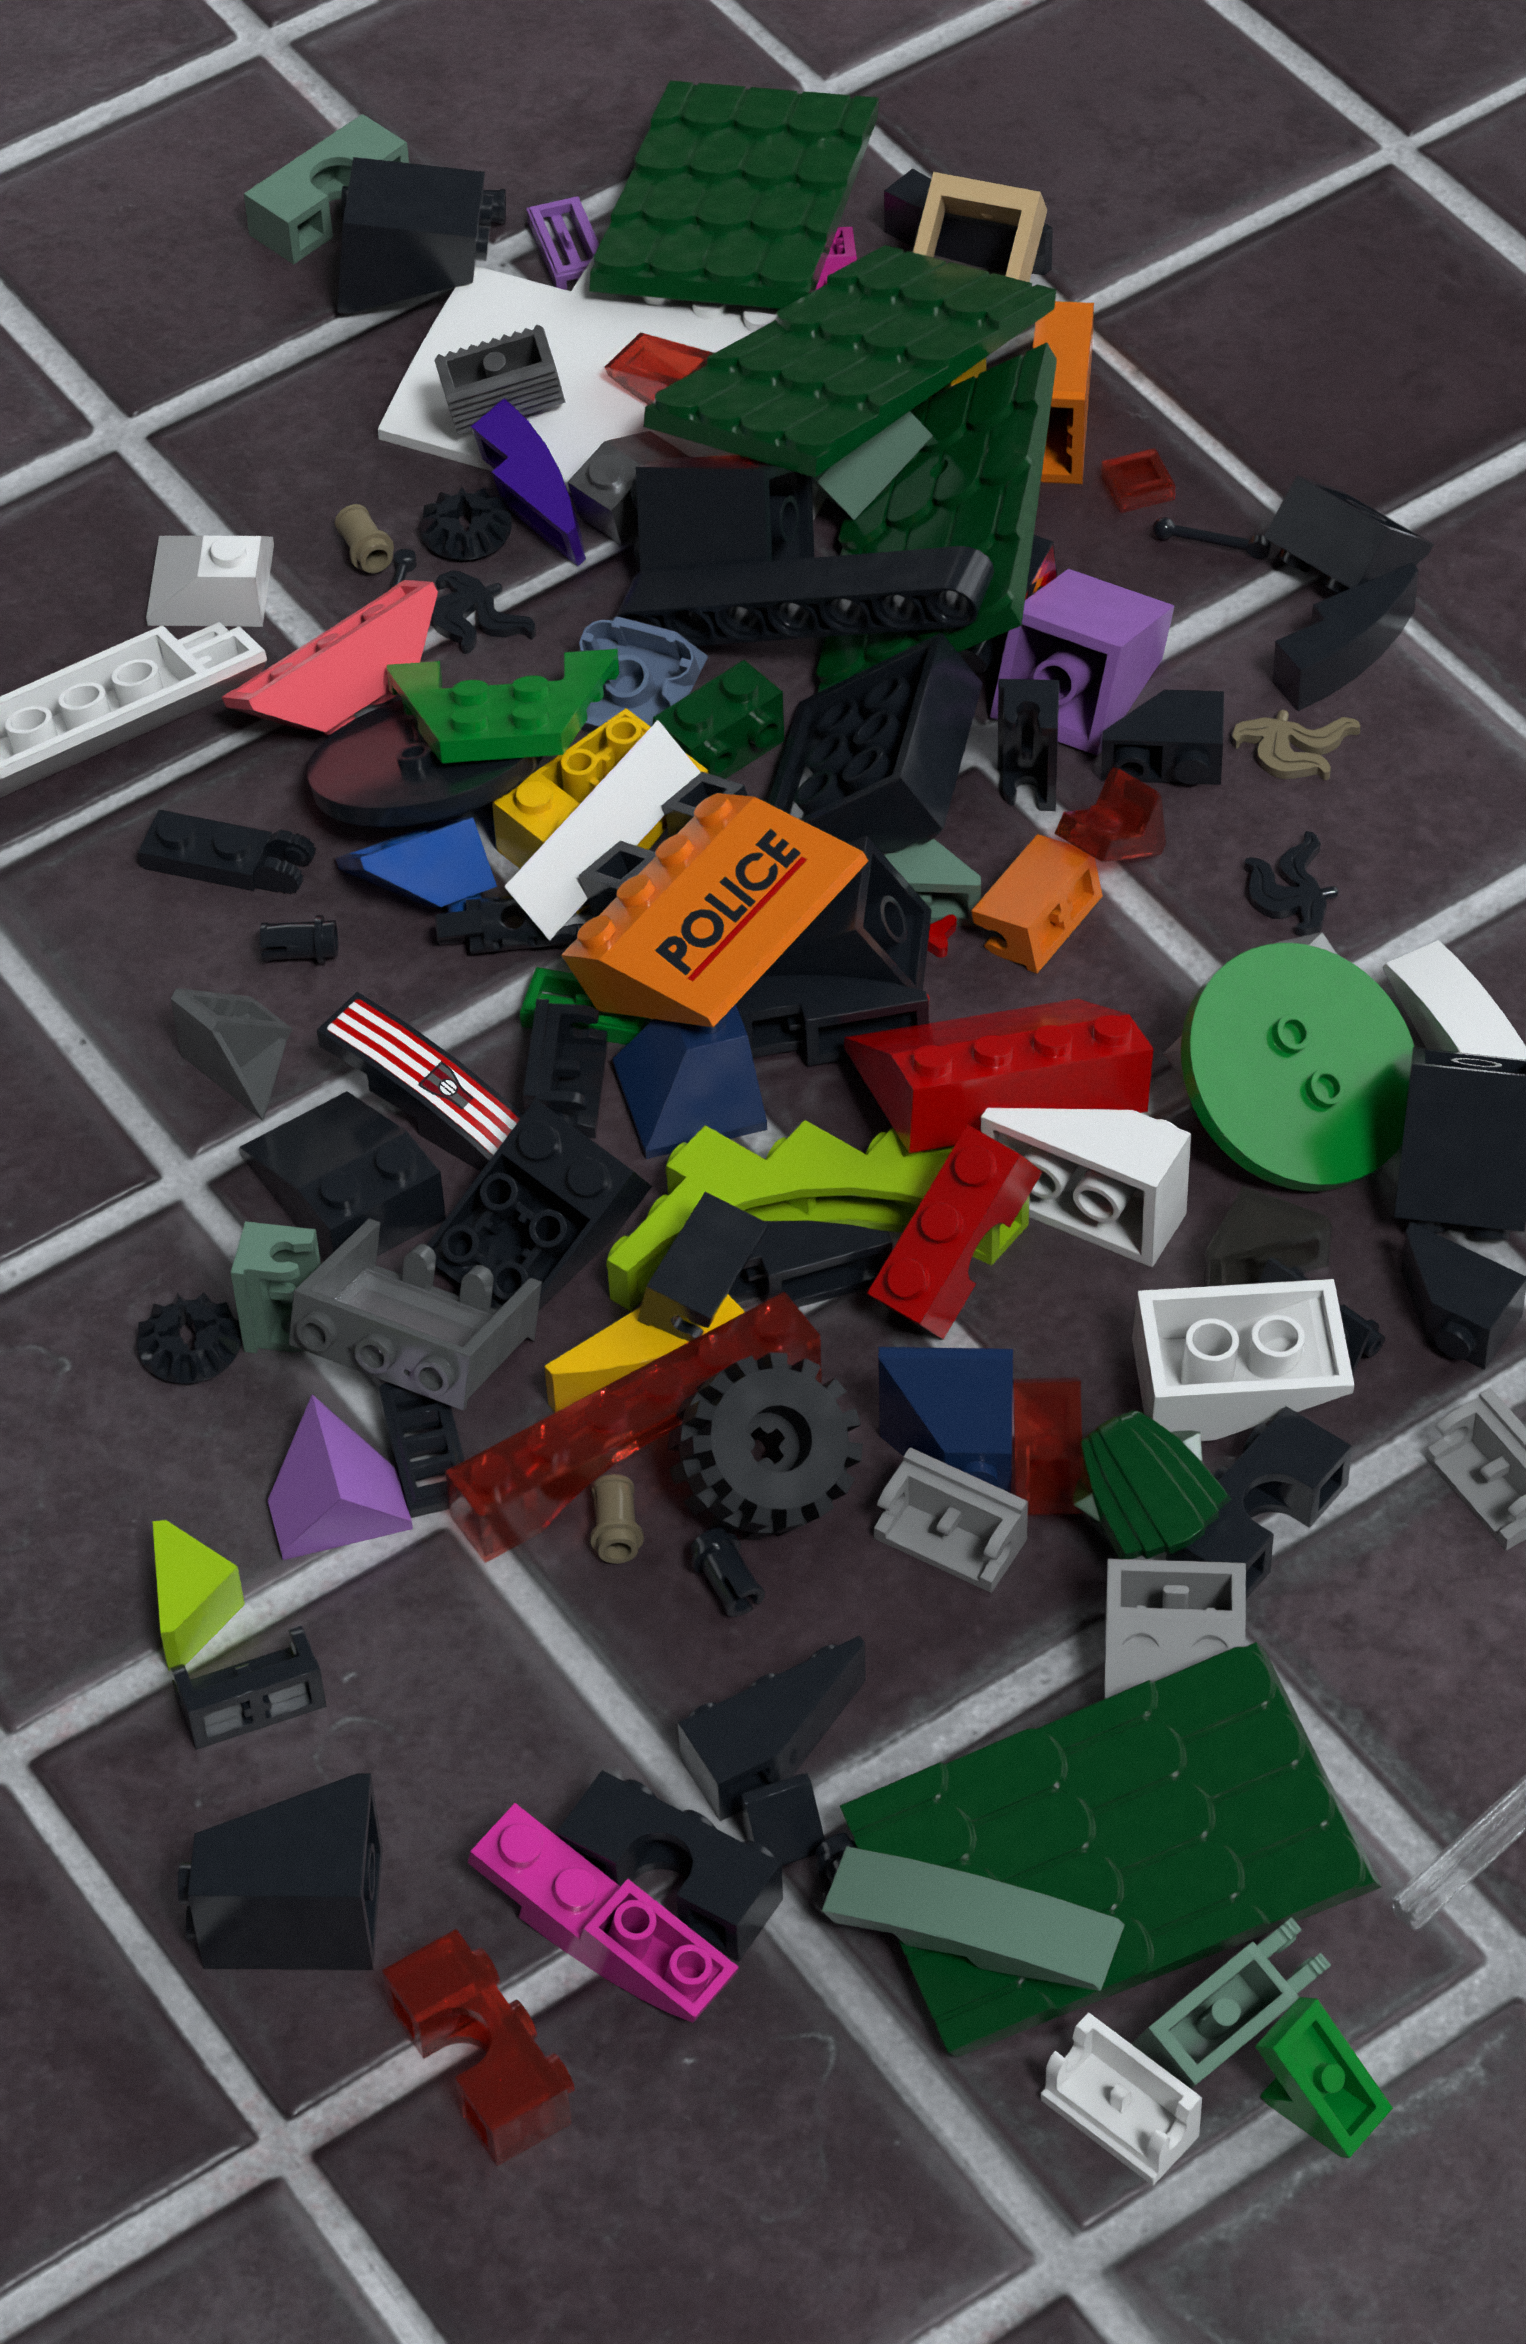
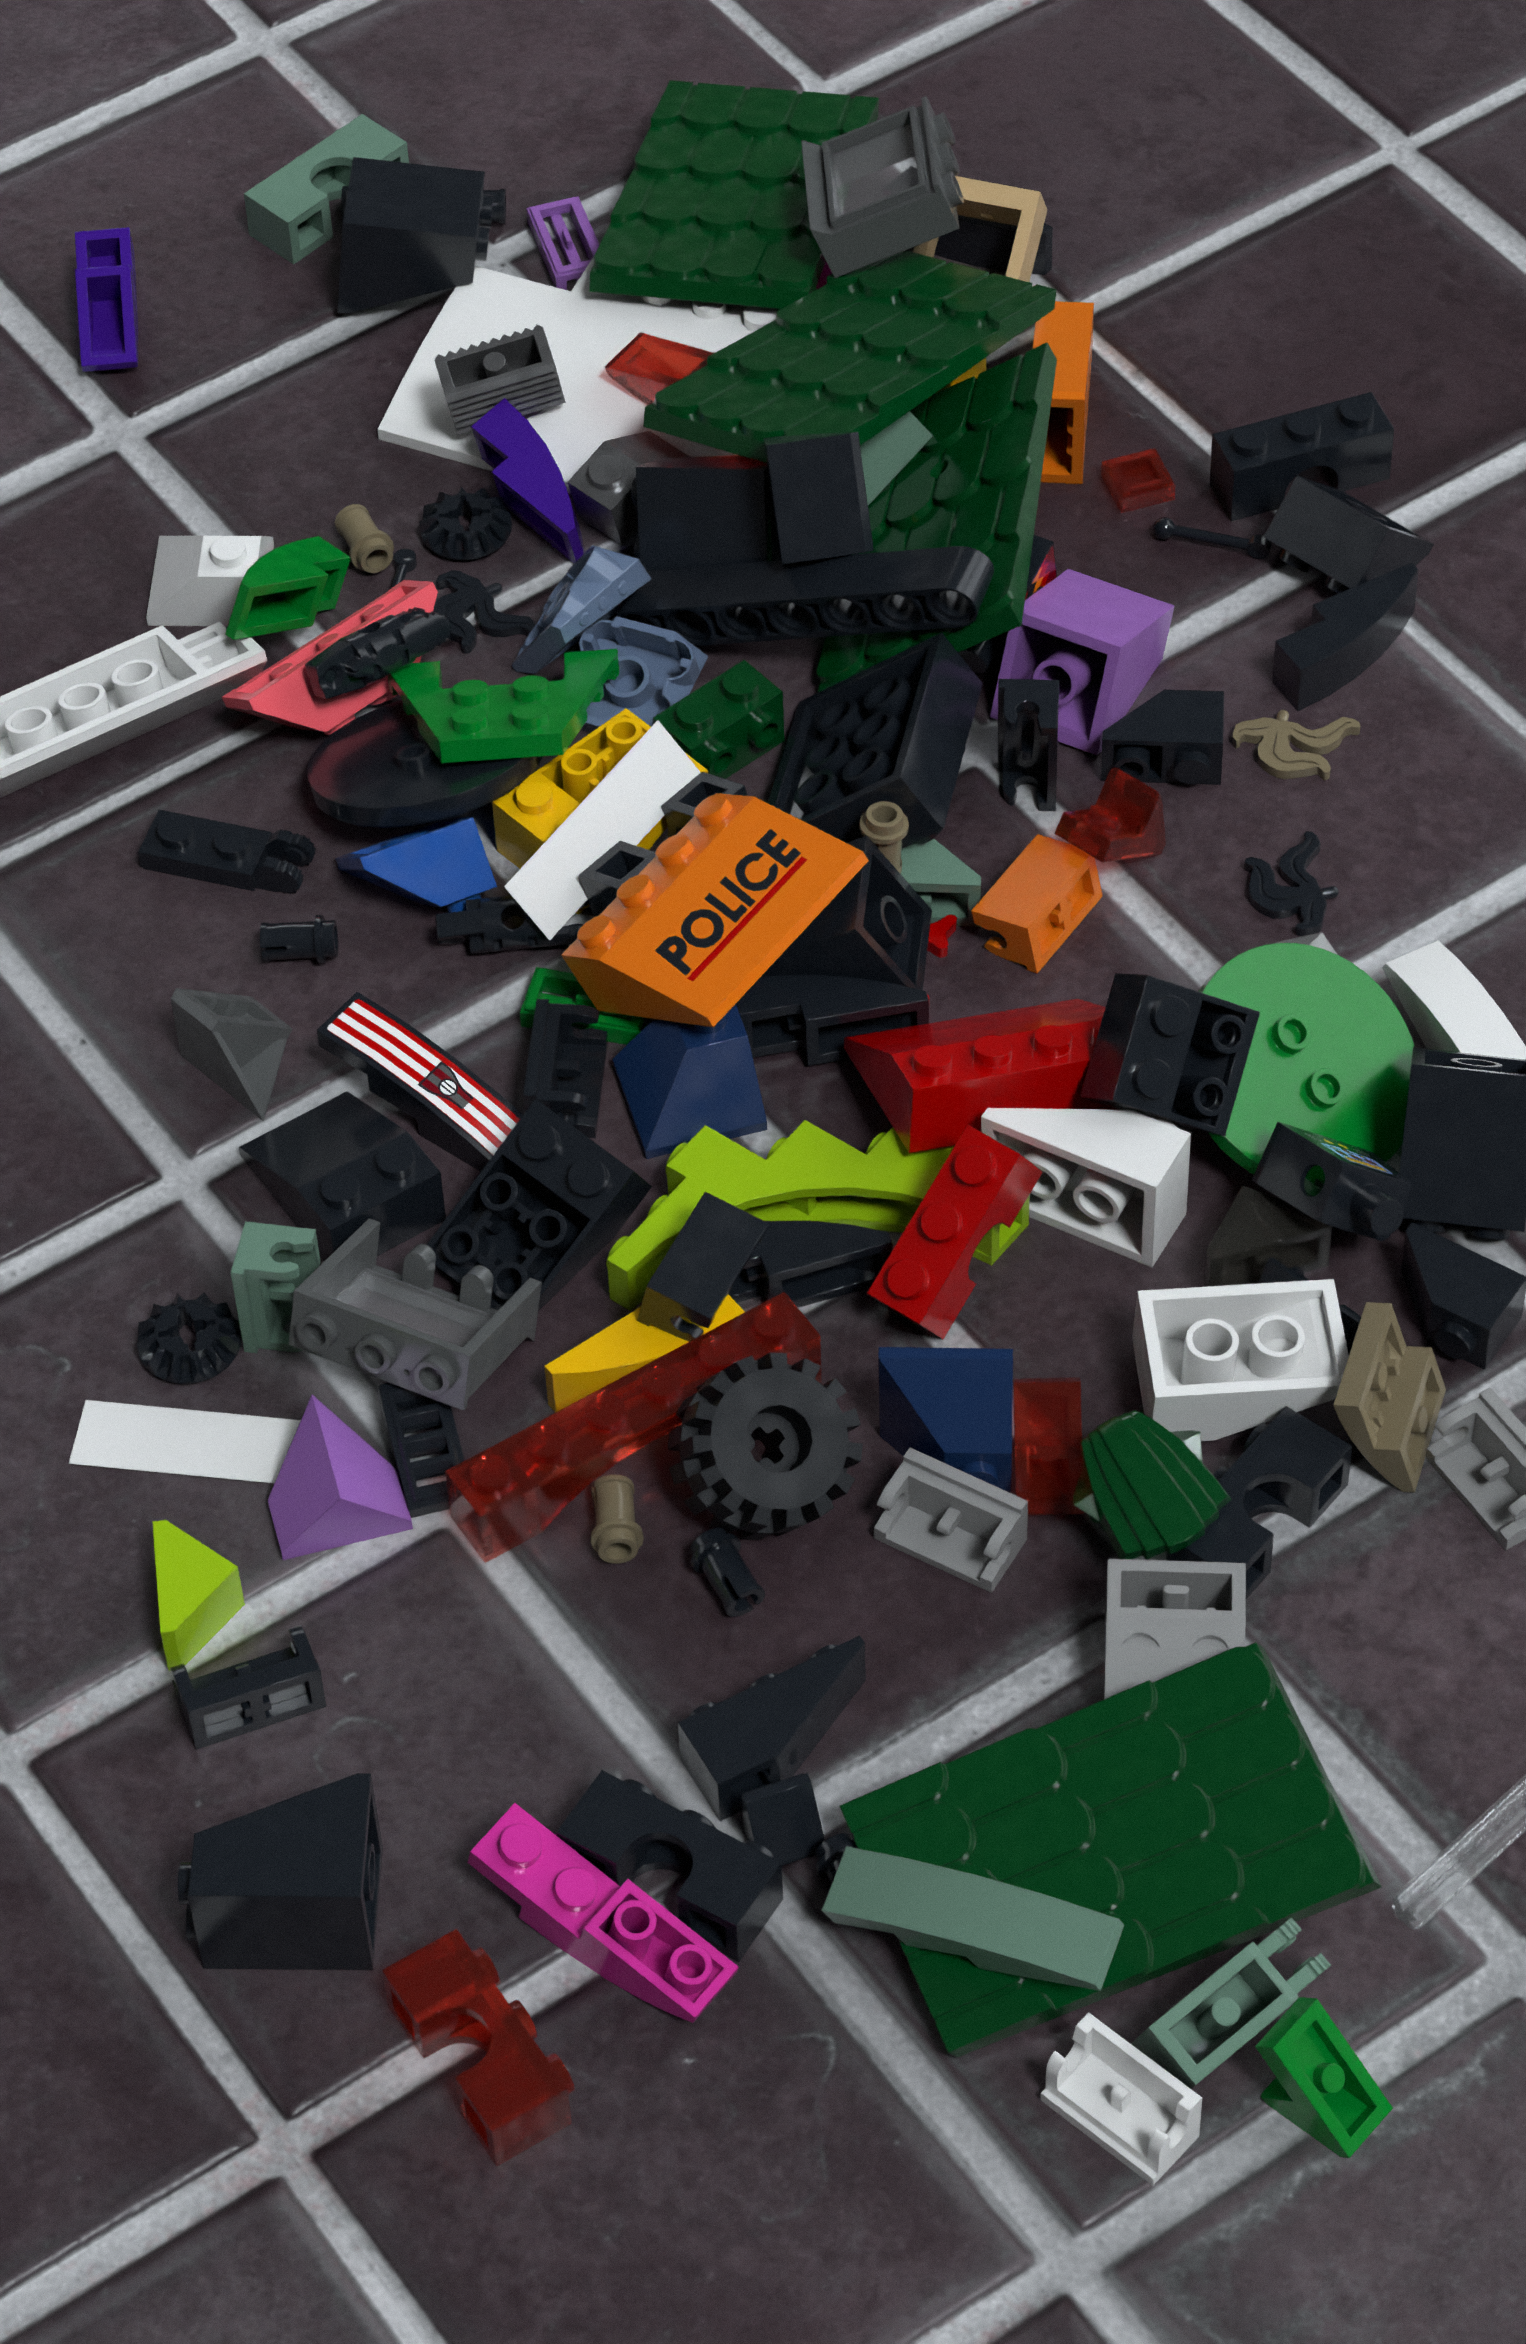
none -> white sticker [69,1400,301,1483]
none -> dark purple slope [75,227,138,372]
none -> green slope [225,536,351,640]
none -> black hinge [305,607,453,699]
none -> sand blue slope [511,545,651,674]
none -> black slope [763,432,874,564]
none -> dark grey window [801,96,964,278]
none -> dark tan pin [859,801,909,874]
none -> black slope [1080,973,1260,1136]
none -> black arch [1210,392,1394,522]
none -> black torso [1252,1122,1411,1241]
none -> dark tan slope [1333,1302,1446,1493]

